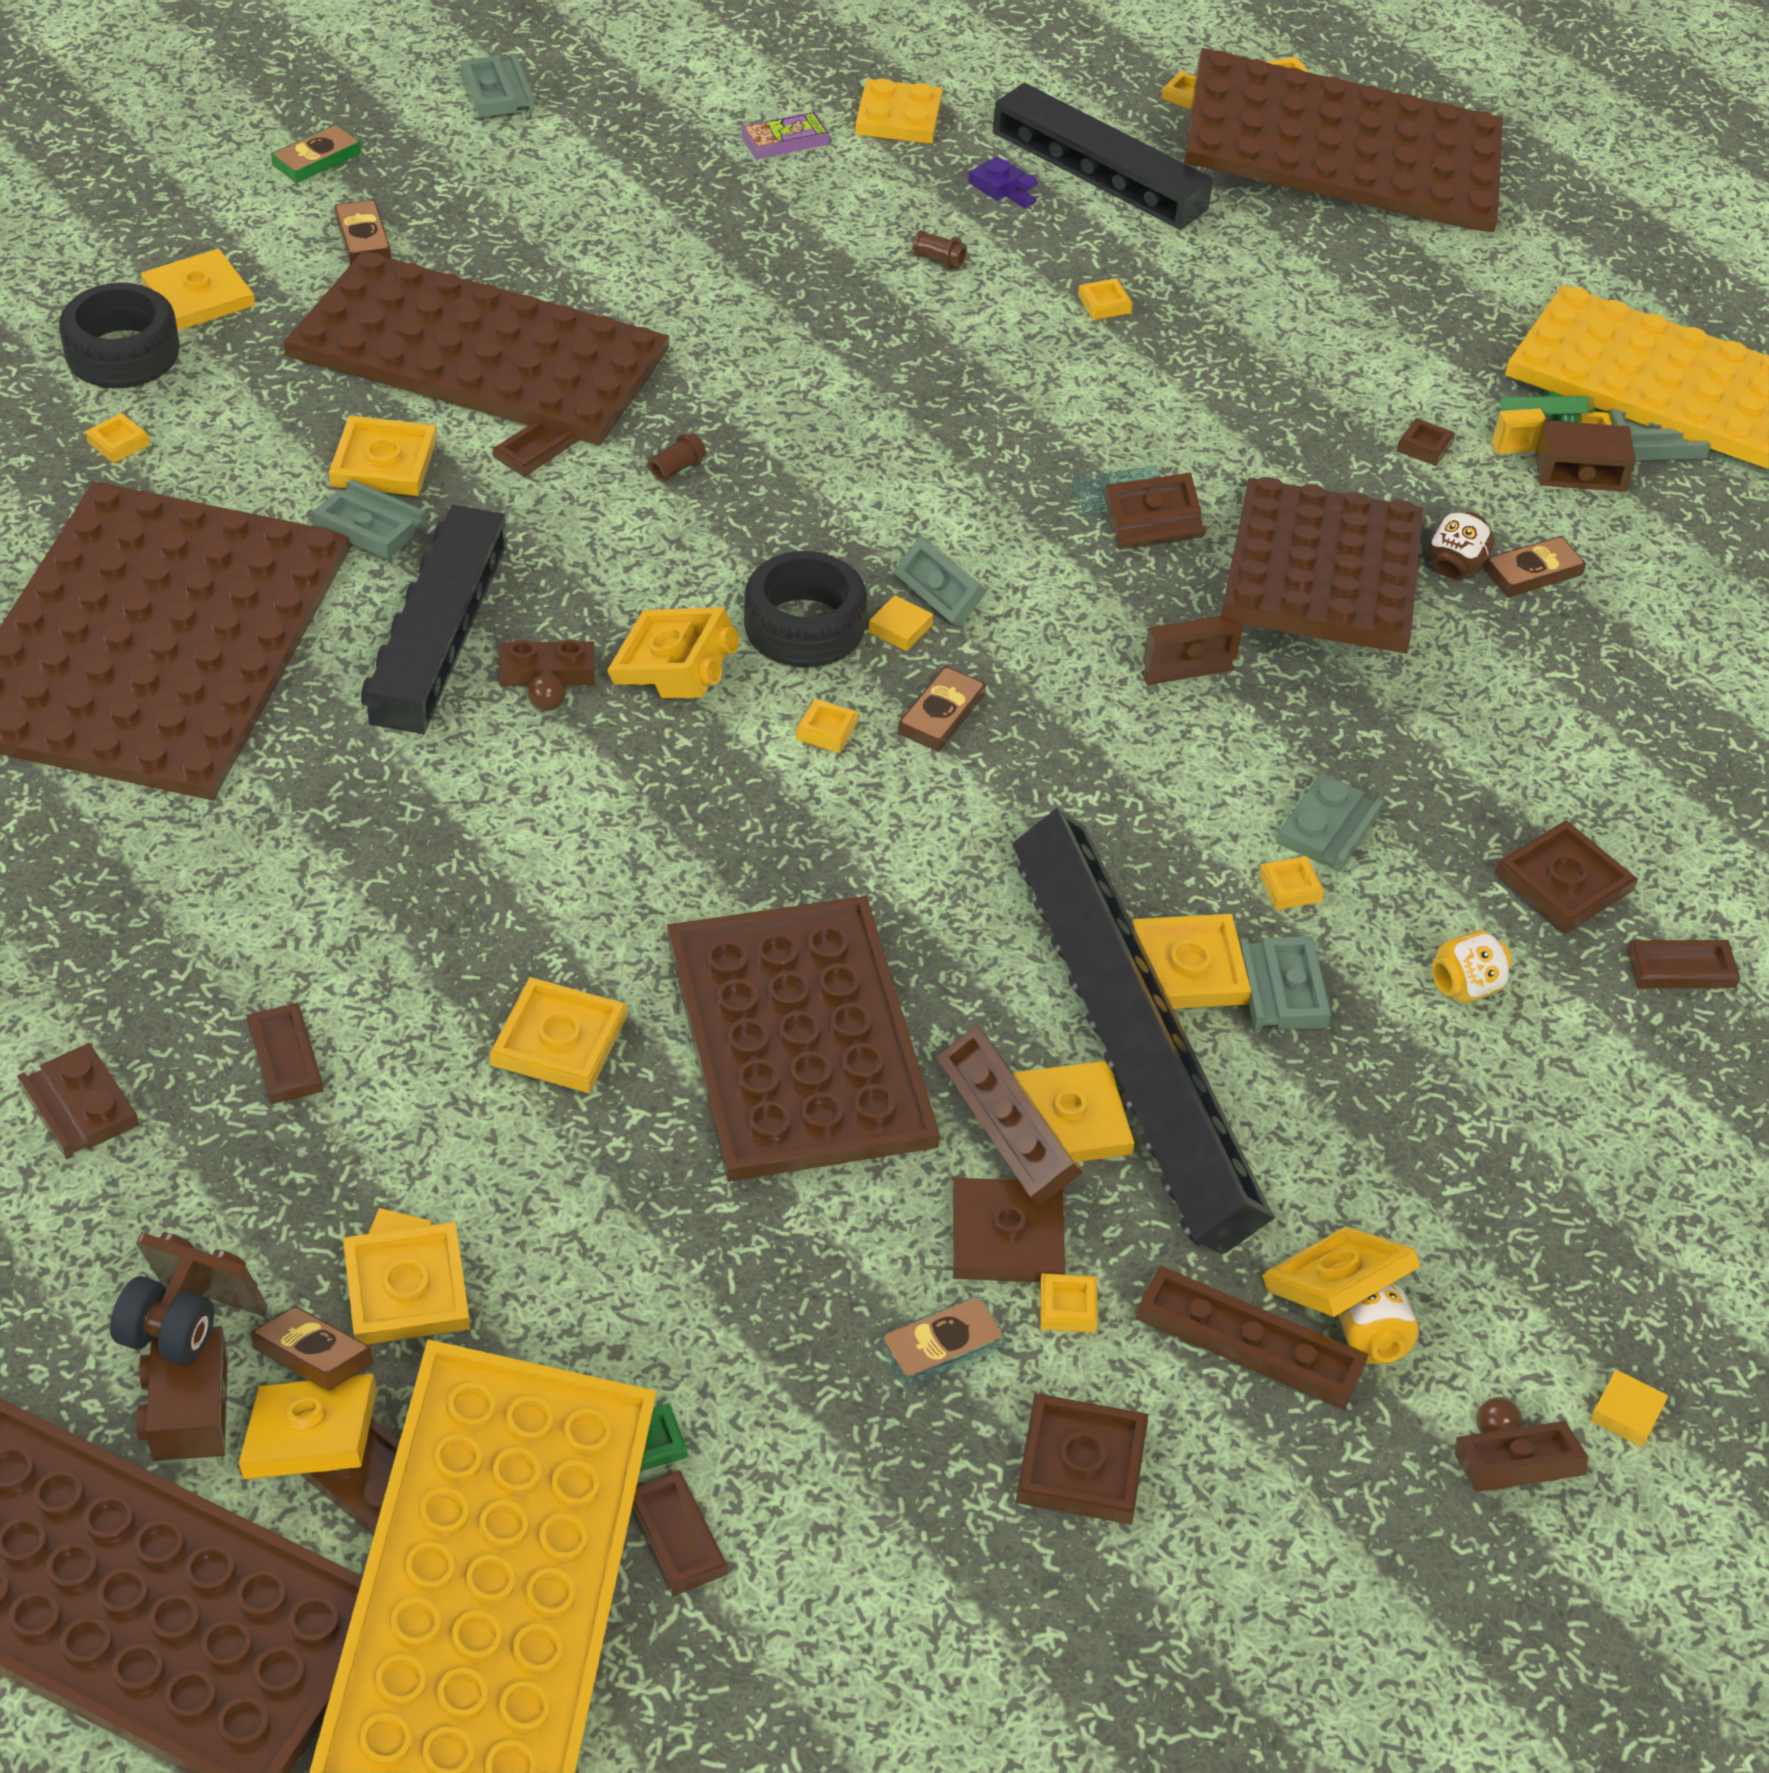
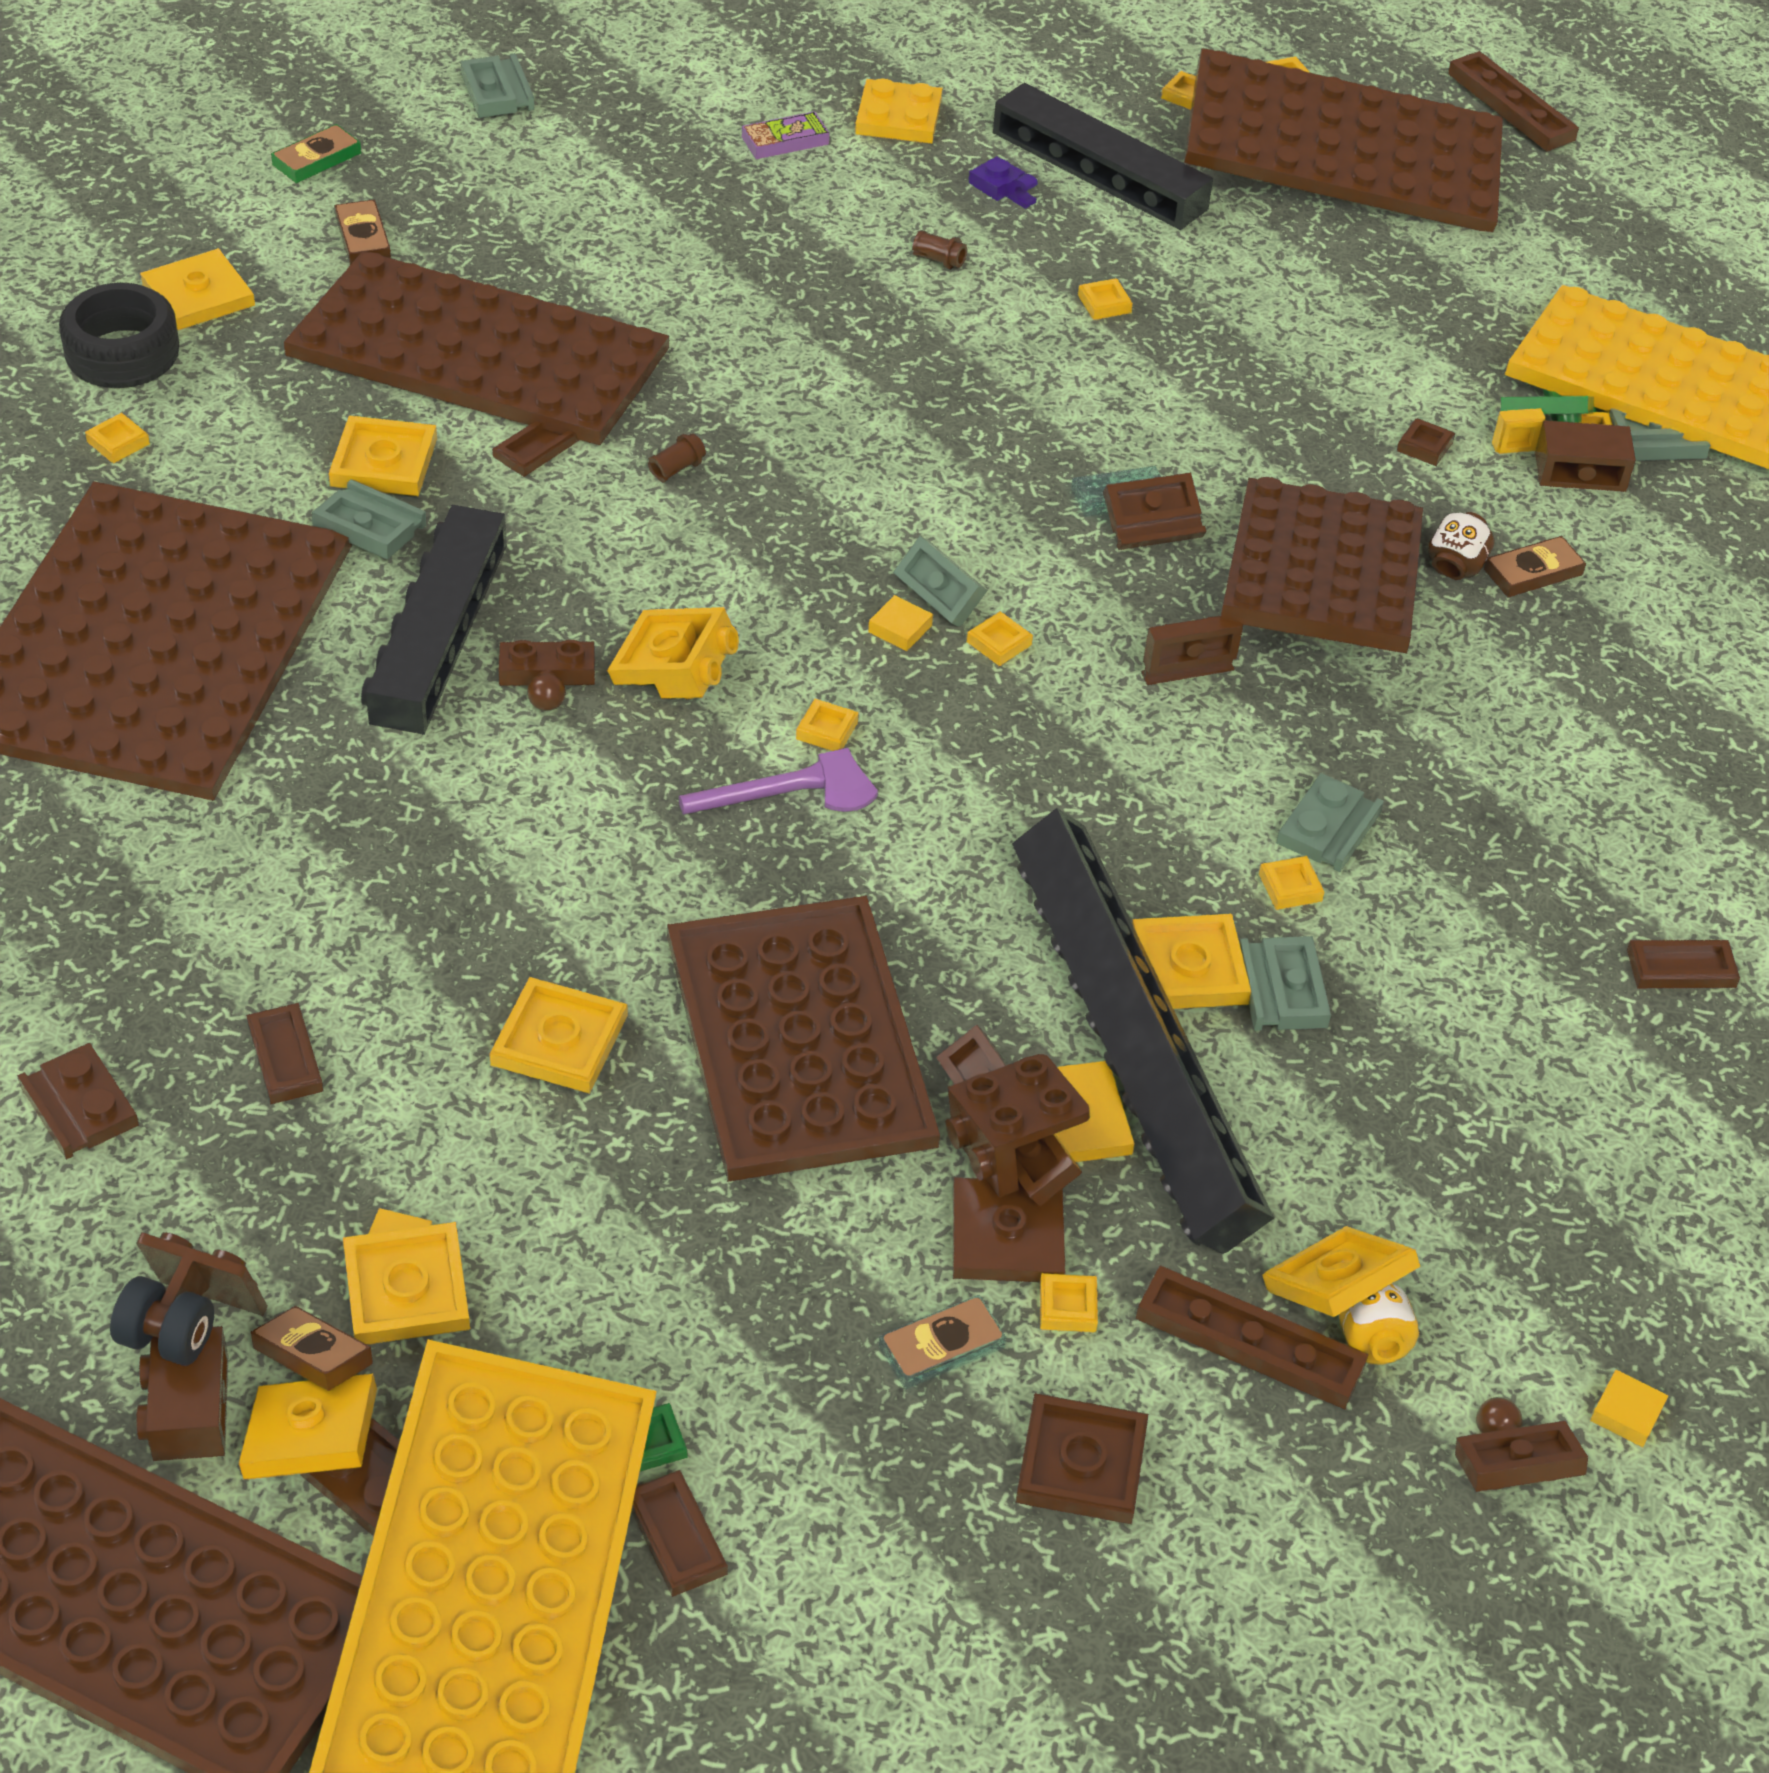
black tyre [744,551,867,668] -> none
tile [898,666,986,752] -> none
head [1432,930,1512,1004] -> none
reddish brown plate [1495,820,1638,934] -> none
none -> medium lavender piece [679,748,878,815]
none -> reddish brown bracket [945,1054,1090,1198]
none -> yellow tile [967,611,1033,666]
none -> reddish brown plate [1448,51,1579,151]

